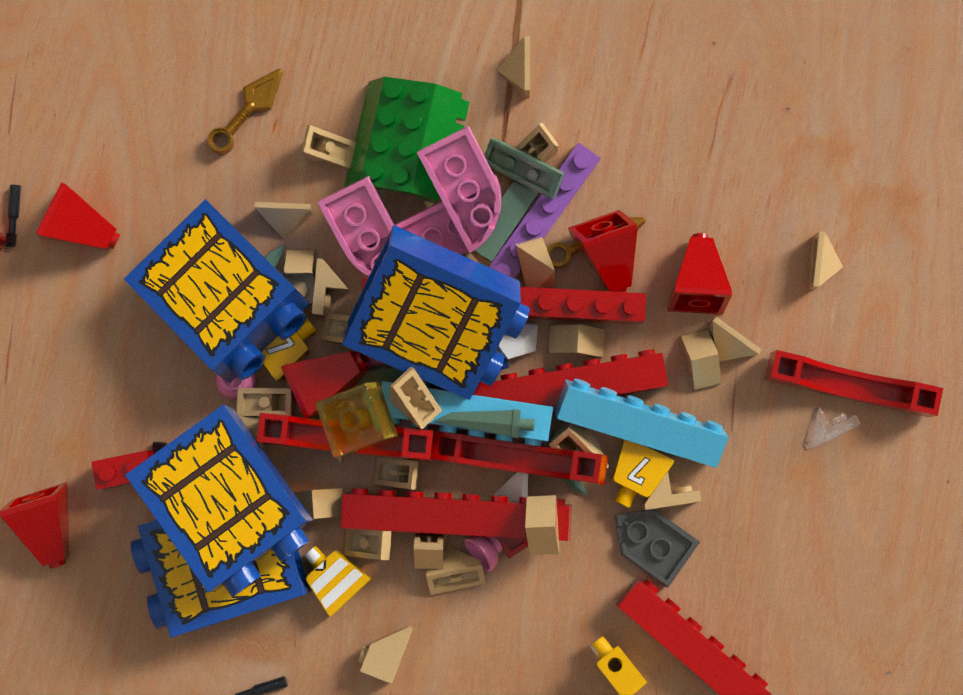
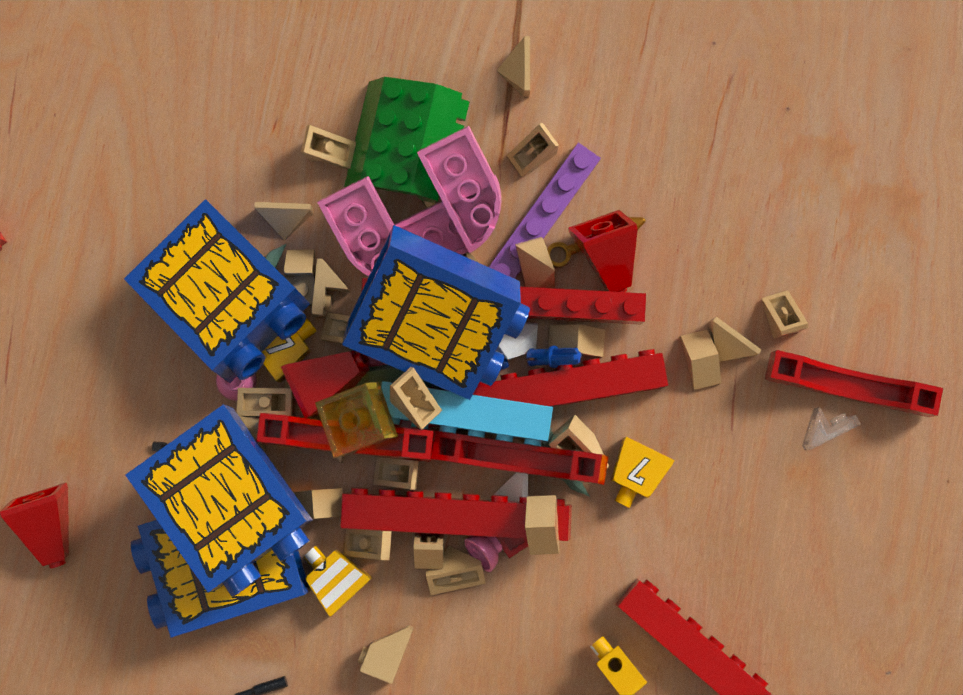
black piece [6,185,21,247] -> none
red slope [36,182,120,250] -> none
red brick [91,450,155,490] -> none
pearl gold piece [207,69,283,155] -> none
sand green bar [433,409,535,438] -> none
sand green tile [474,180,538,263] -> none
sand green tile [484,137,565,199] -> none
medium azure brick [554,379,729,468] -> none
dark grey tile [615,509,700,588] -> none
tan slope [642,472,701,510] -> none
red slope [668,233,732,315] -> none
tan slope [807,231,843,291] -> none
none -> blue axle [526,346,582,368]
none -> tan slope [762,290,808,339]

